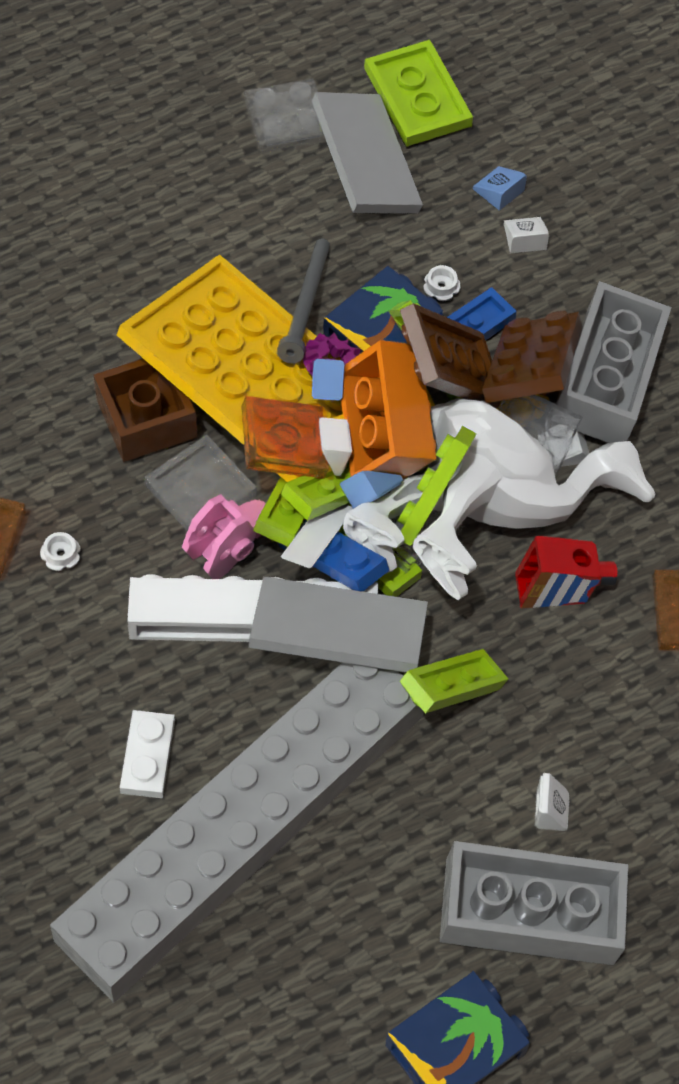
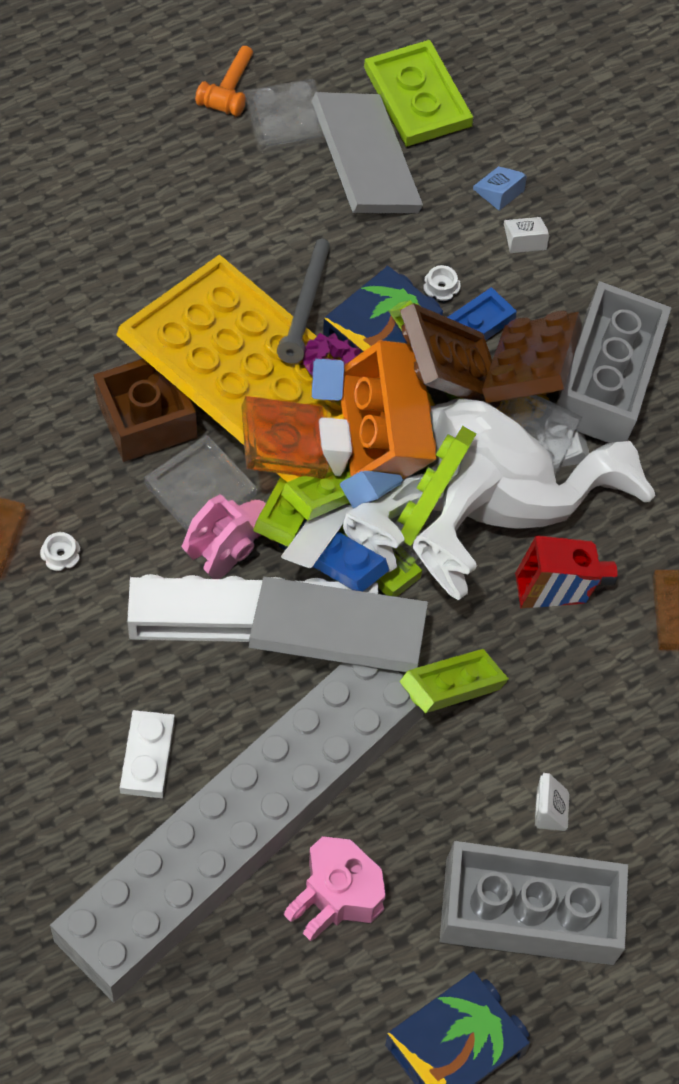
none -> orange piece [195,46,253,117]
none -> bright pink hinge [284,836,385,941]

